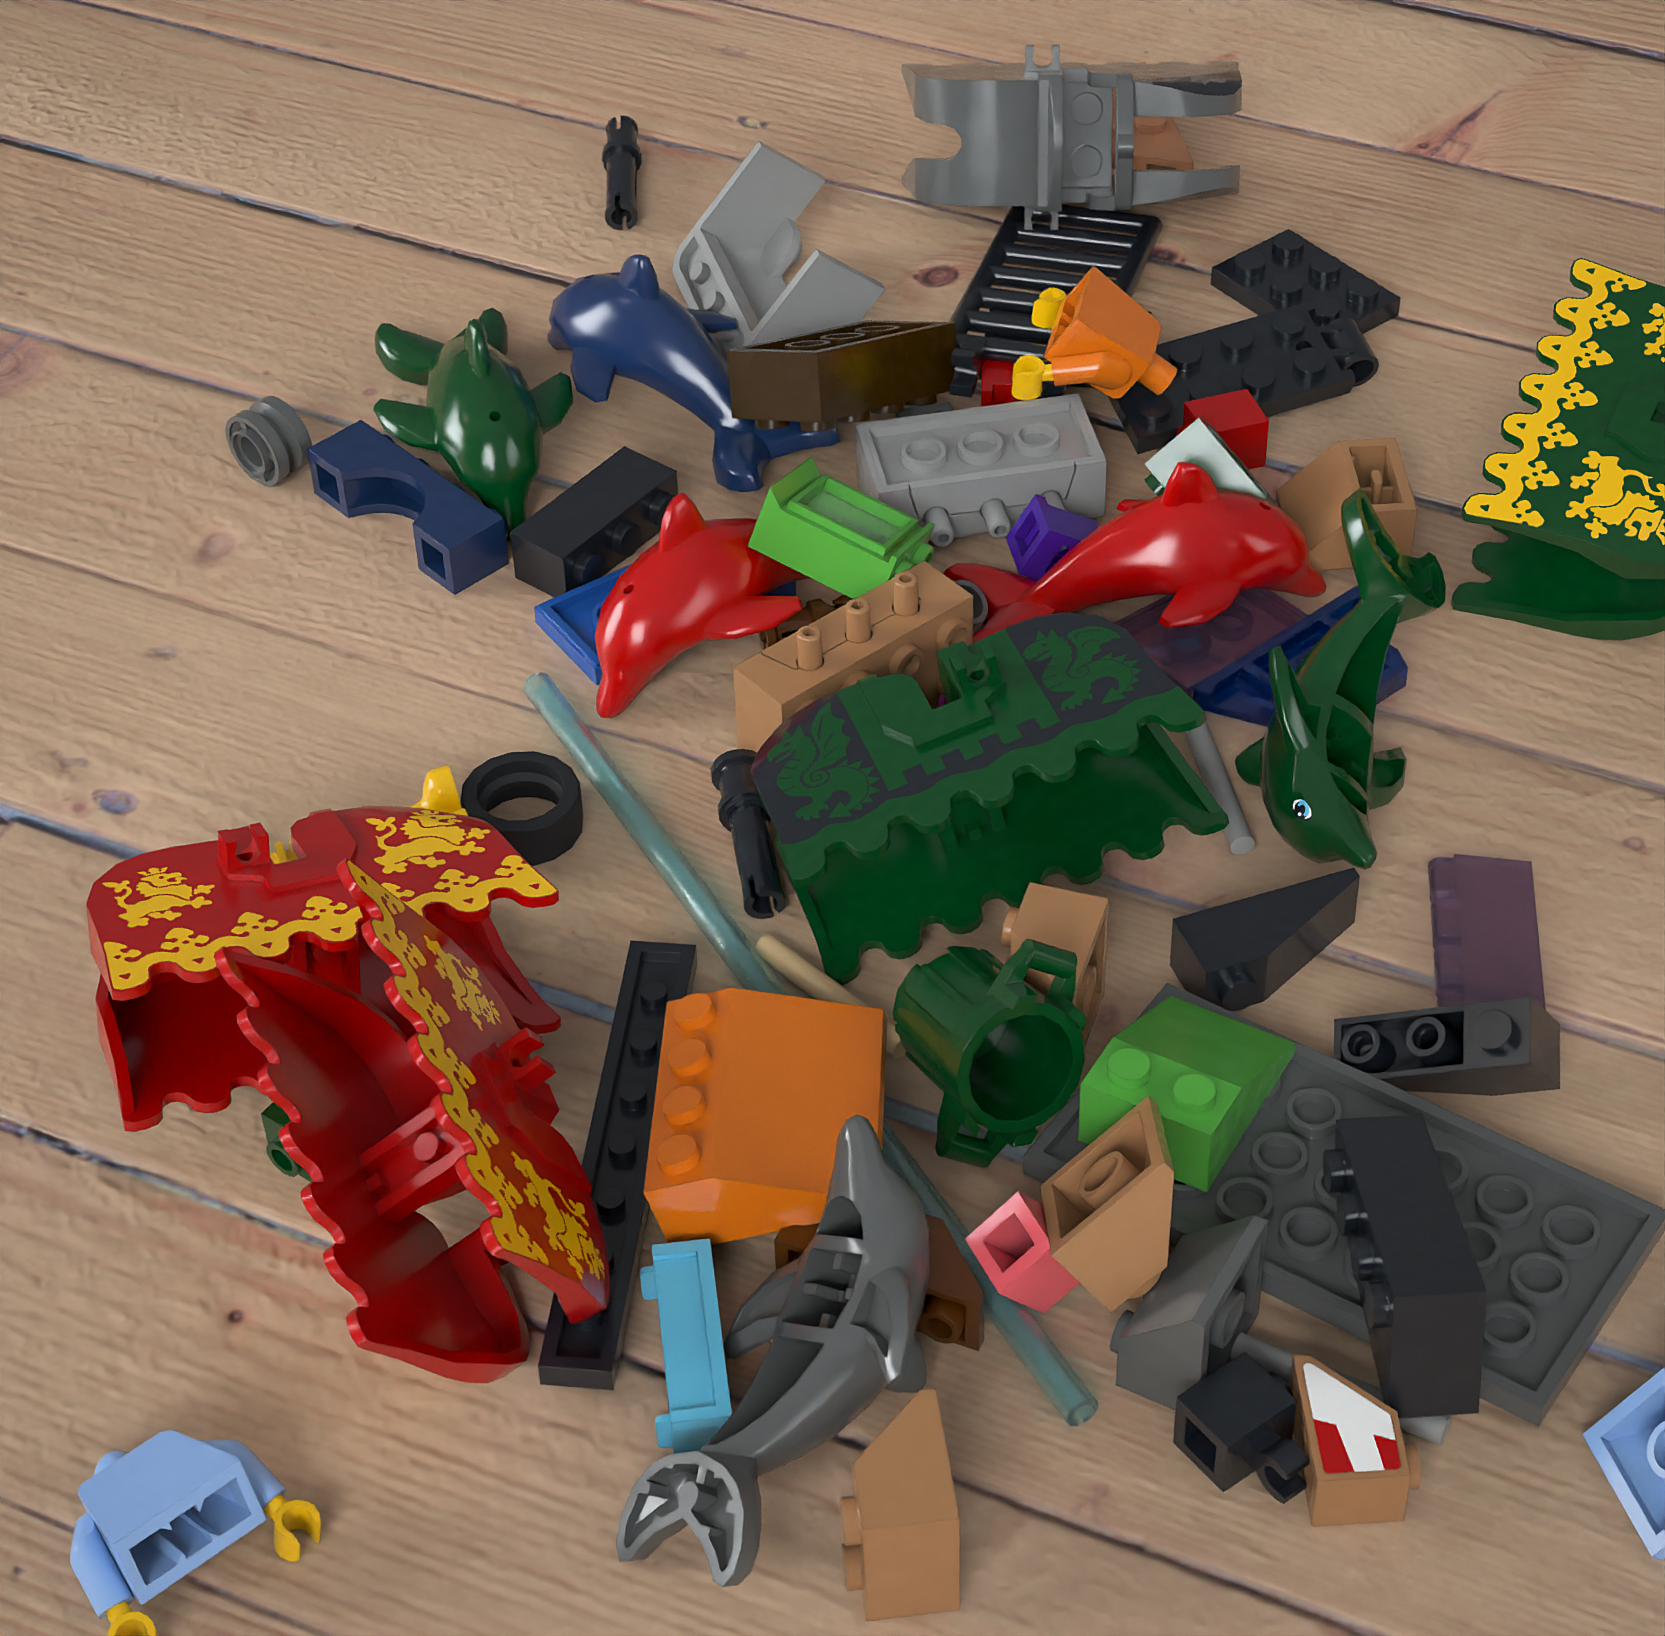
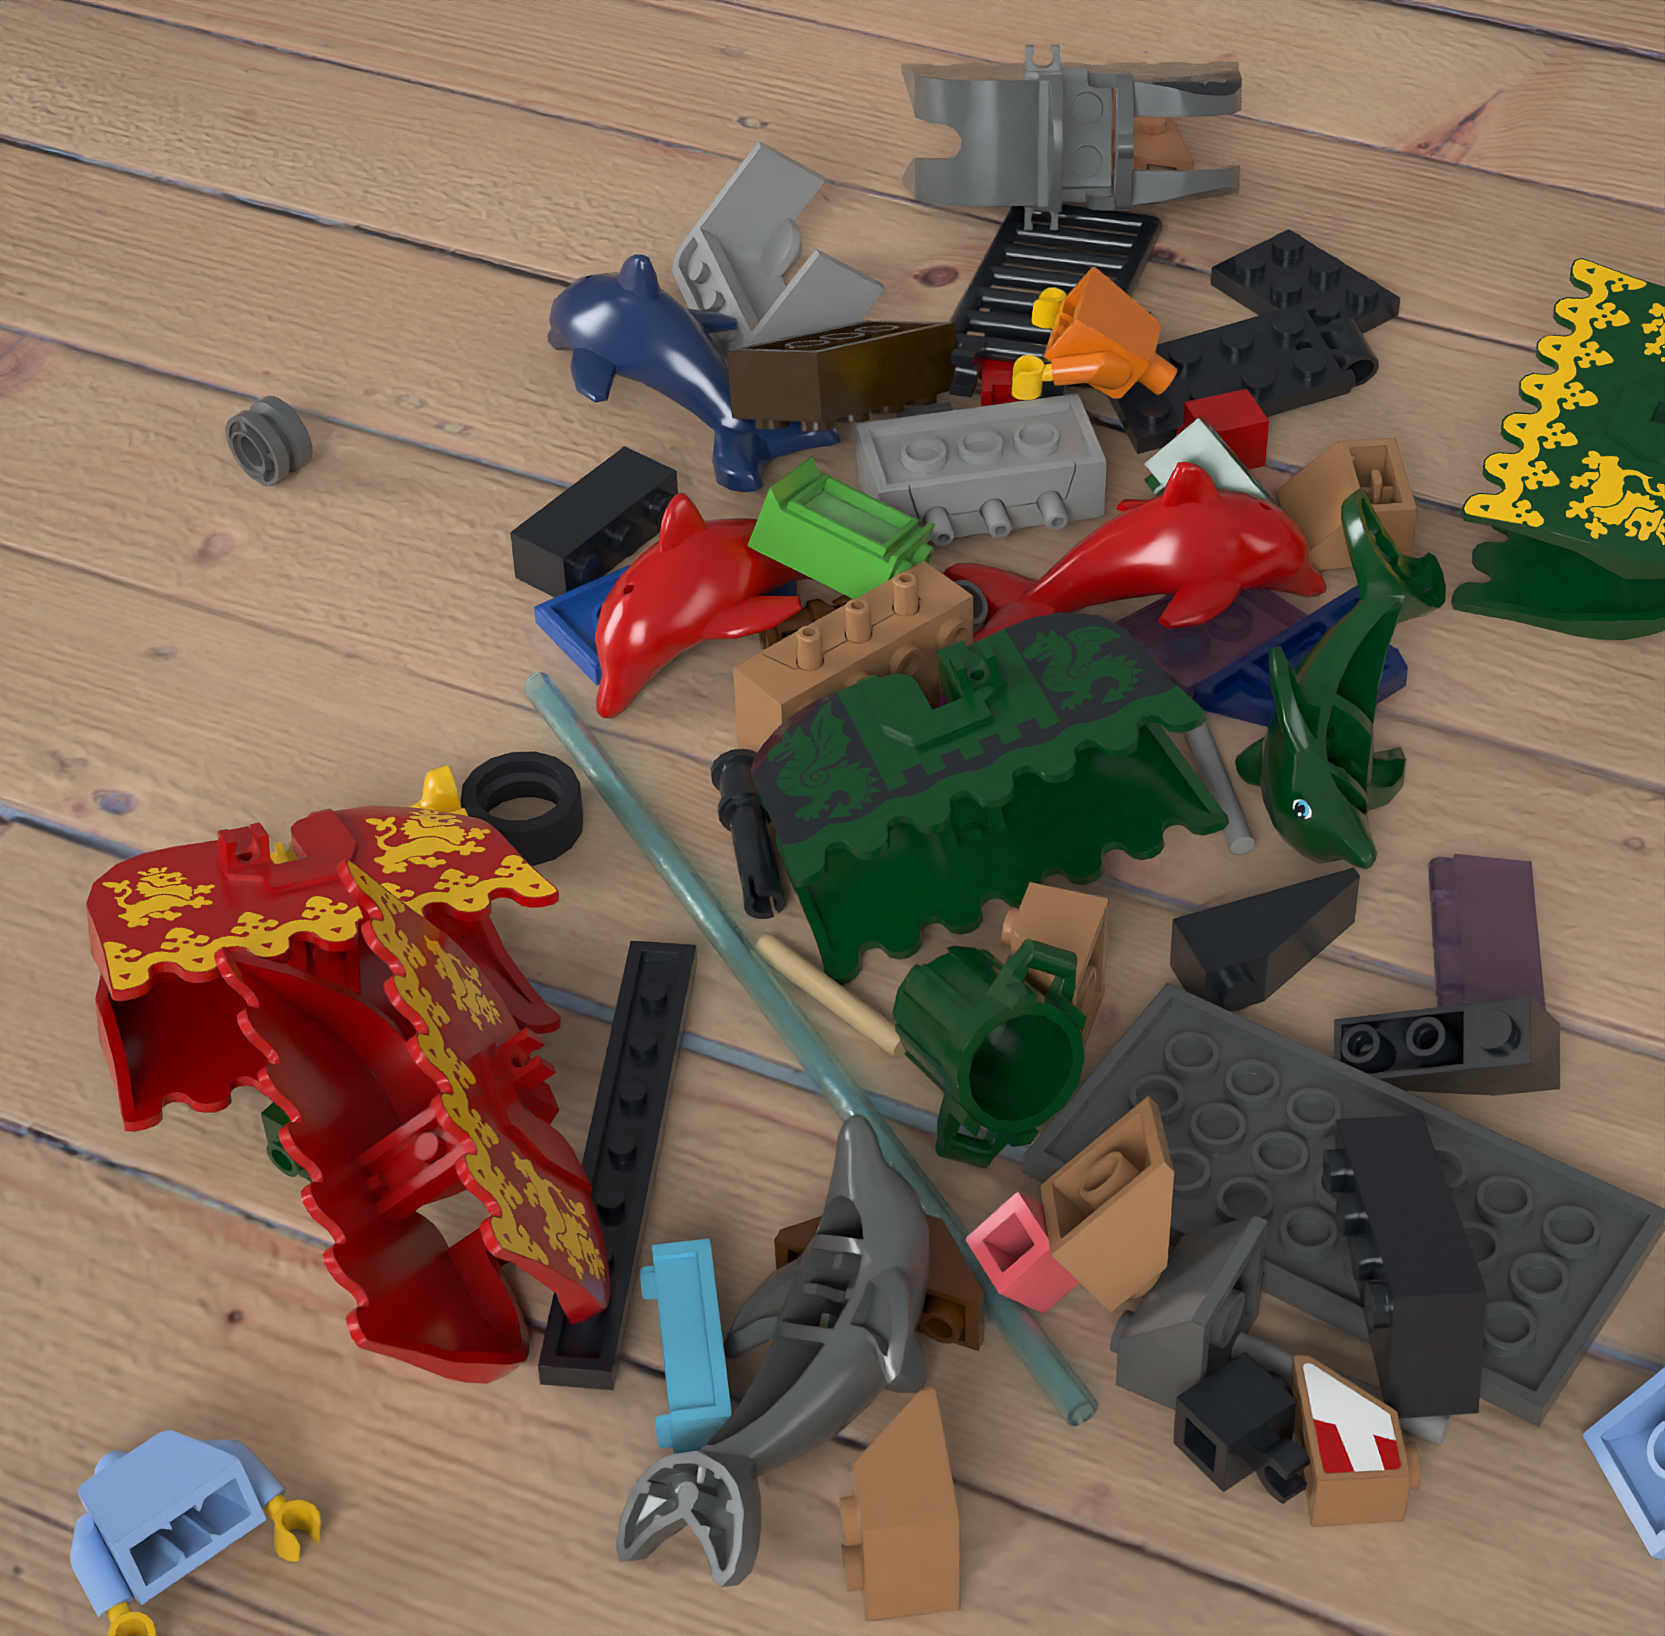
dark blue arch [307,420,509,595] -> none
dark green animal [373,308,573,541] -> none
black pin [602,115,642,230] -> none
orange slope [643,987,888,1245] -> none
dark purple brick [1006,494,1099,580] -> none
bright green slope [1078,996,1296,1192] -> none

